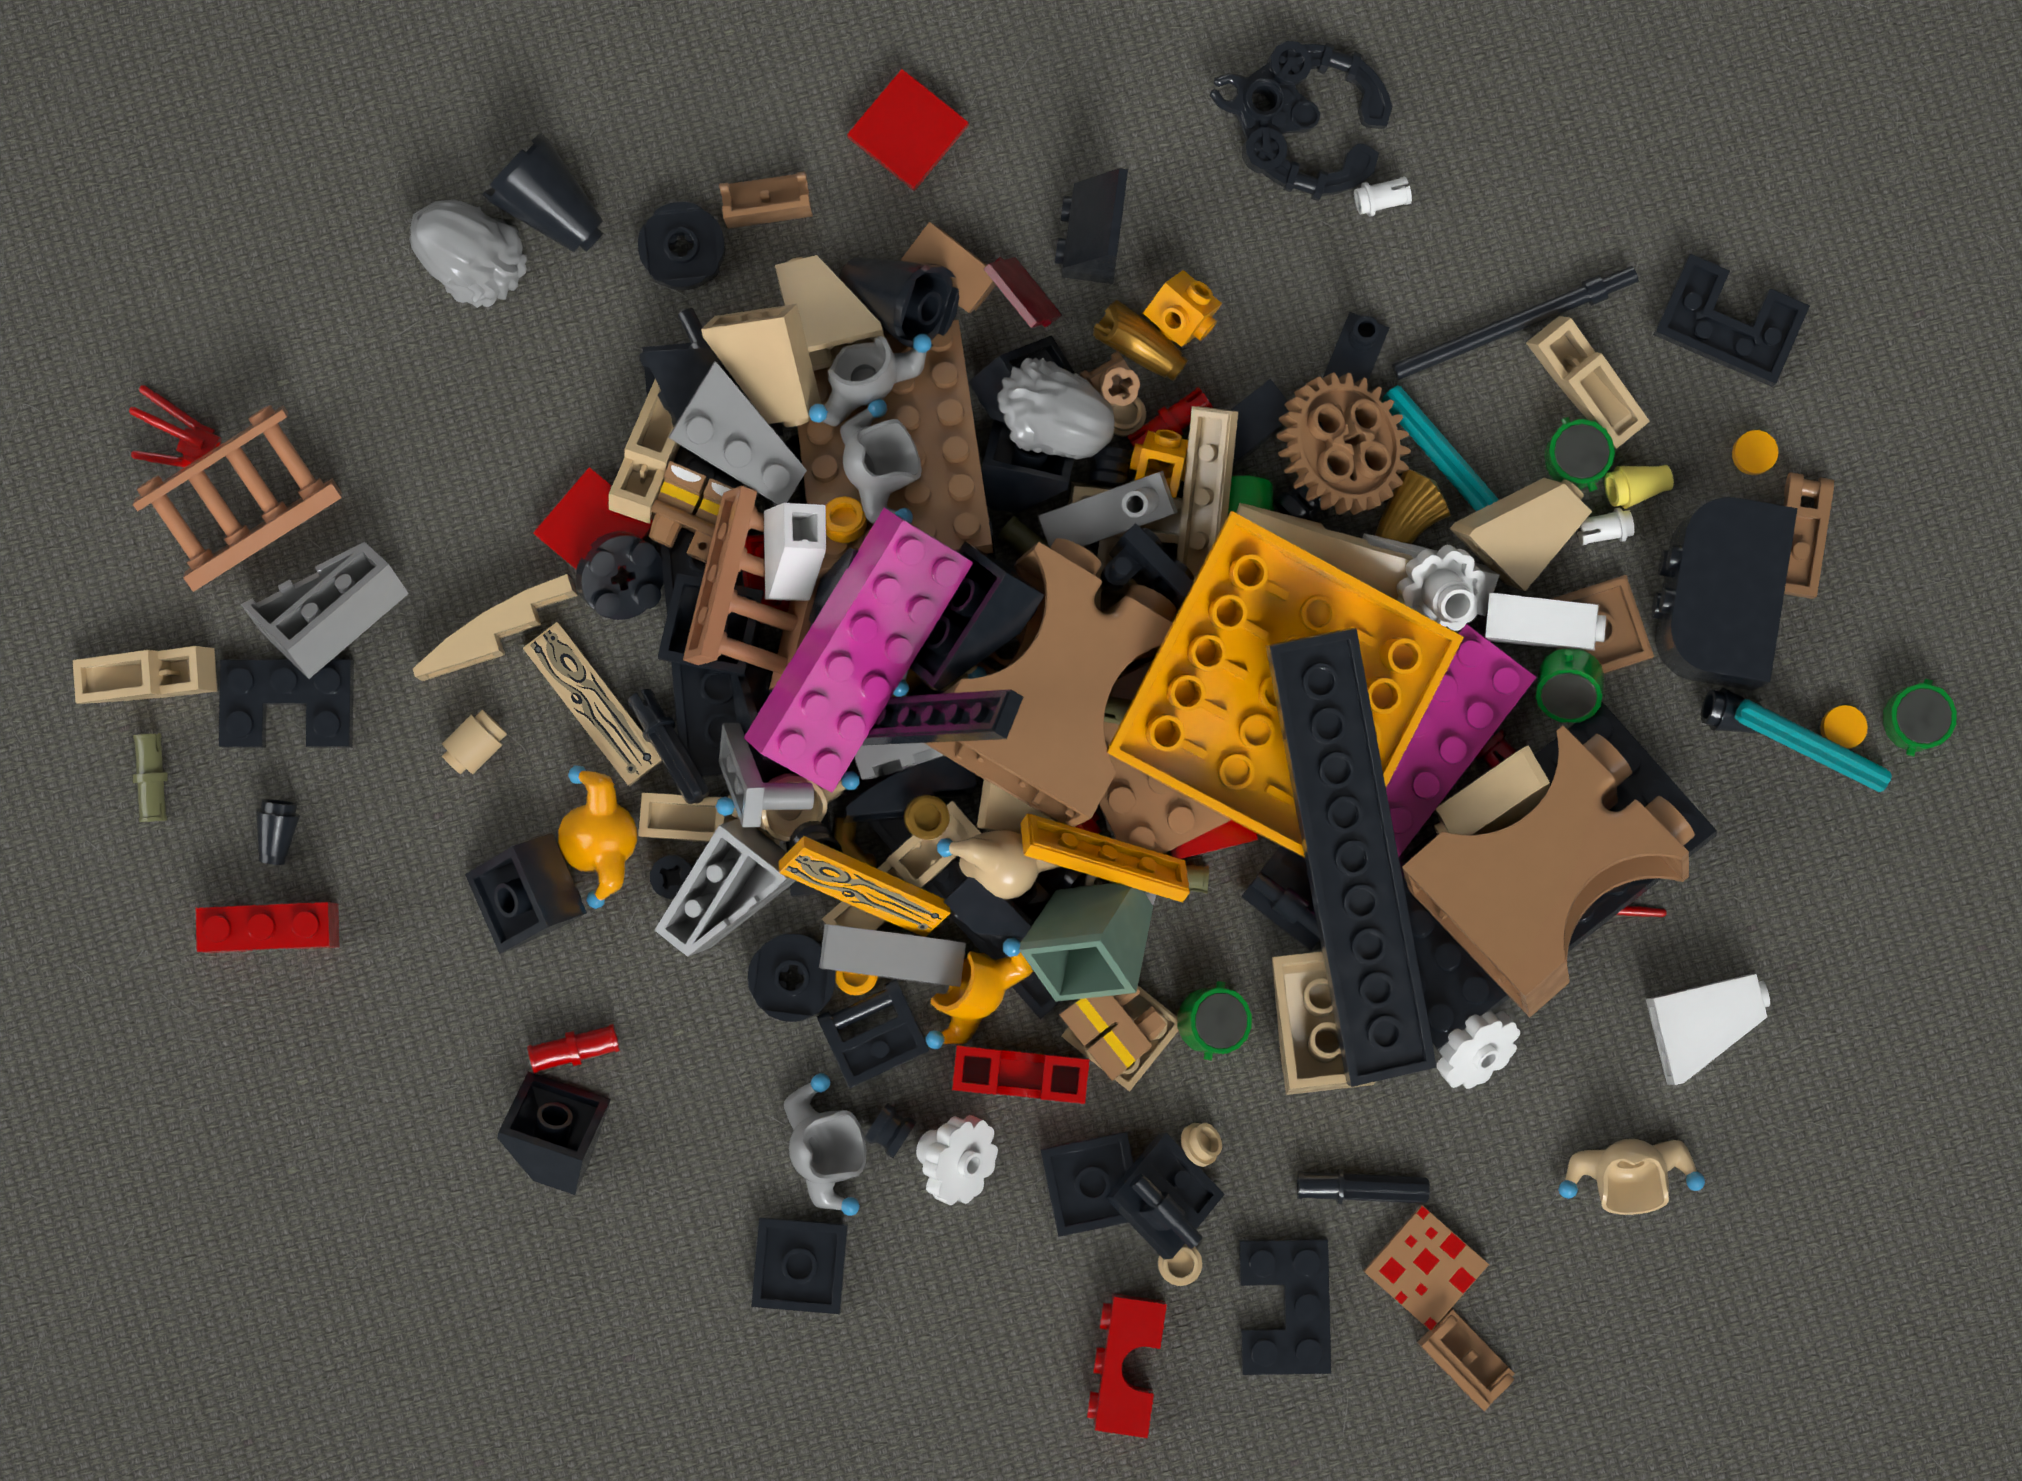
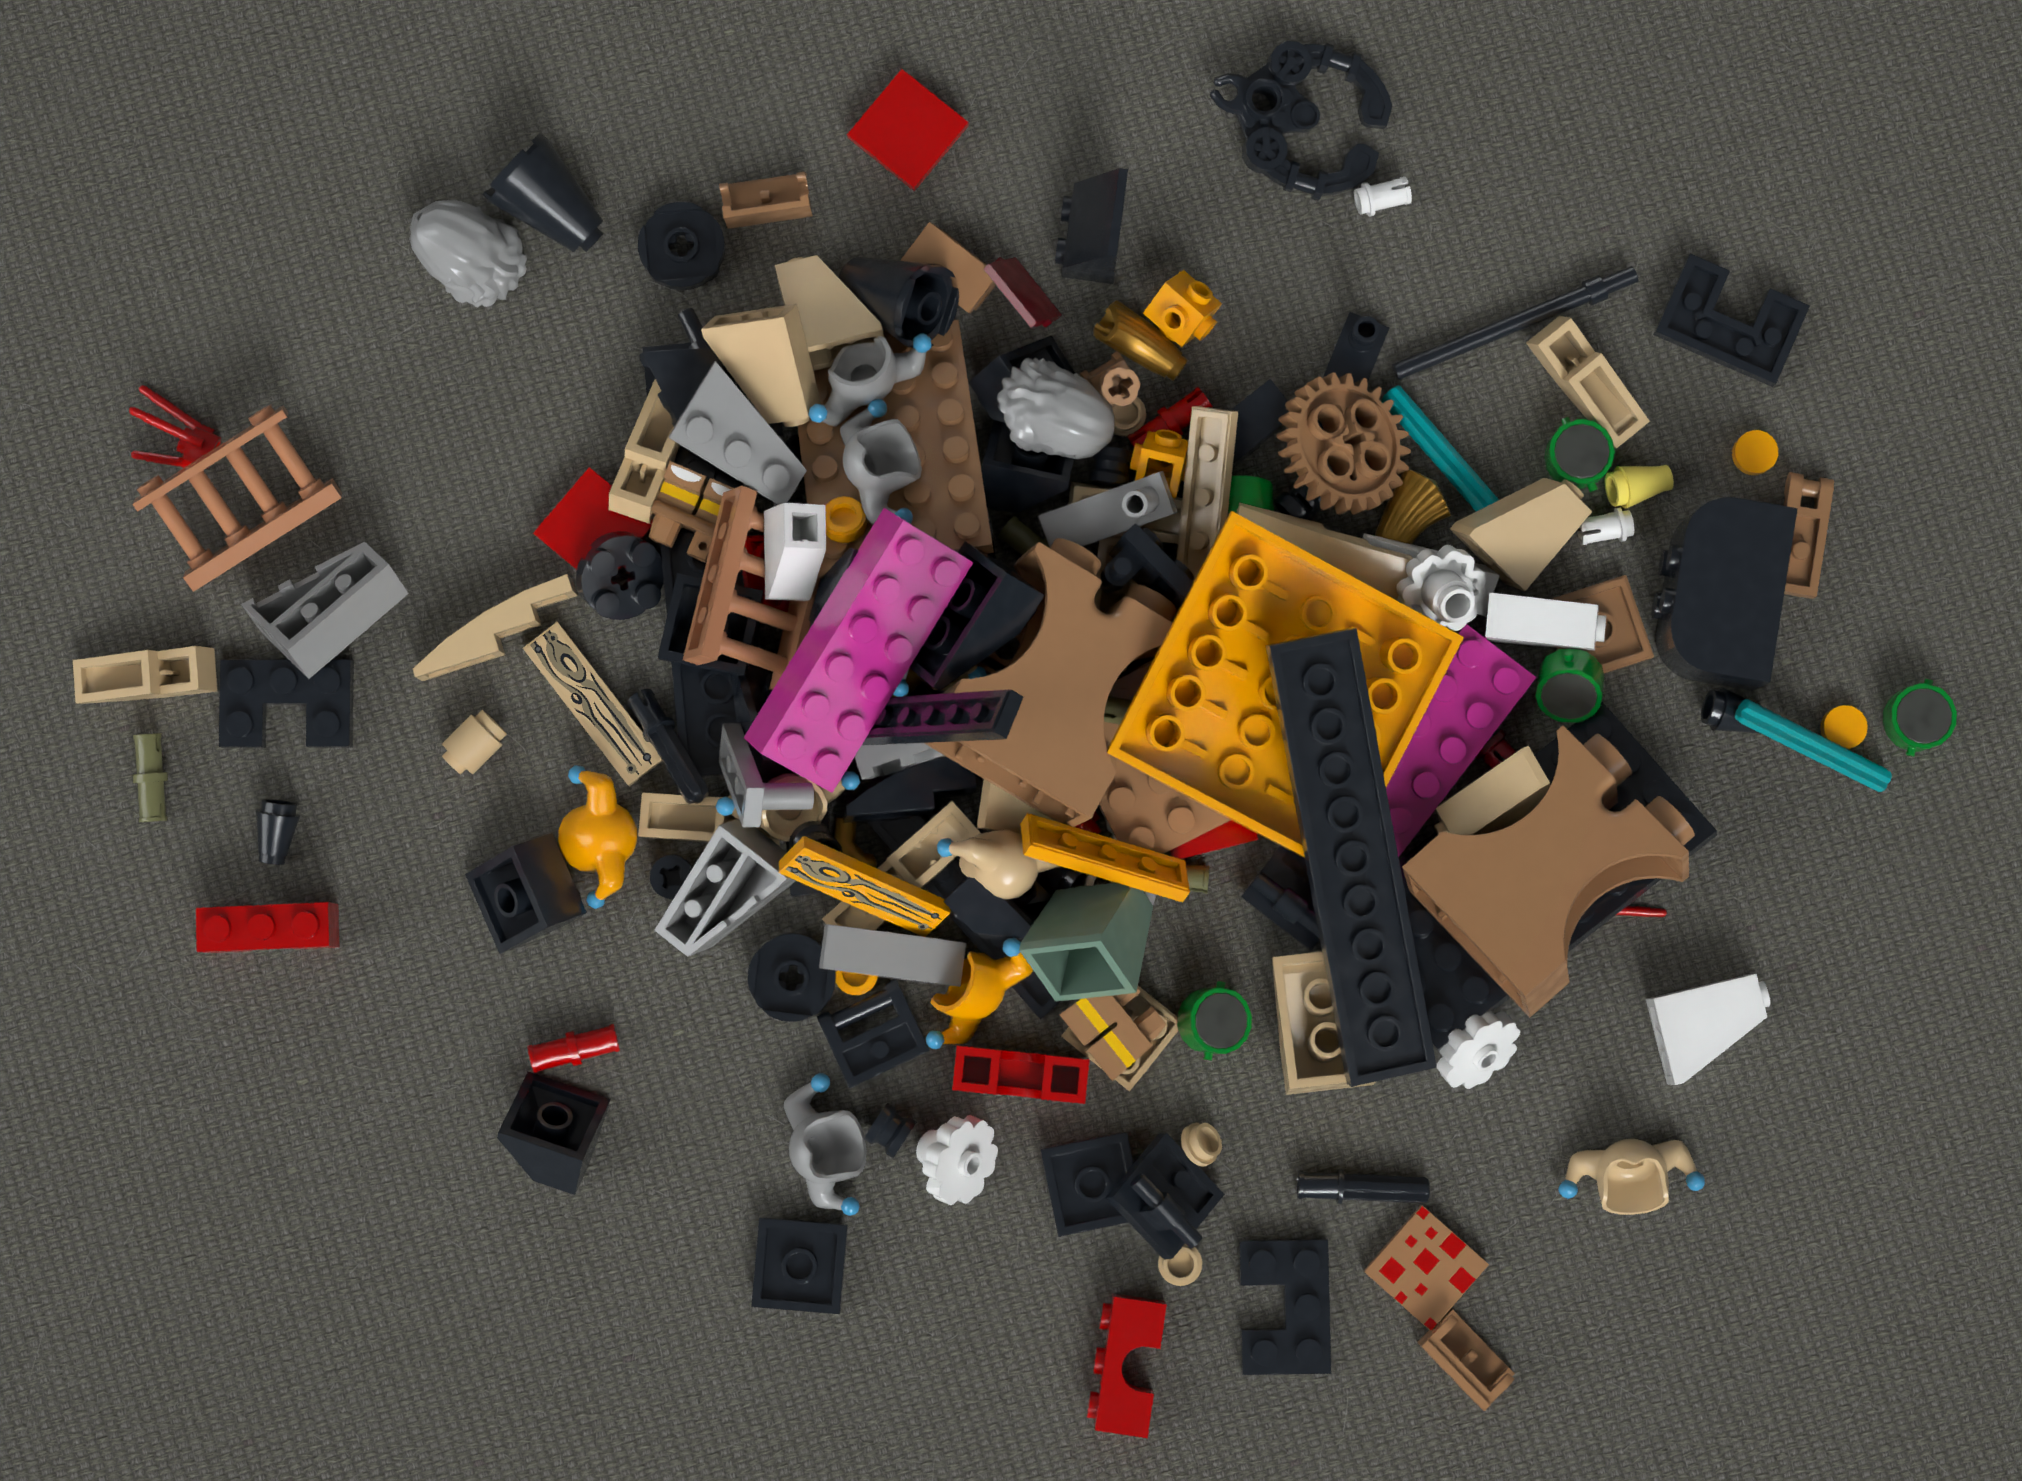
pearl gold tile [904,795,950,840] -> none

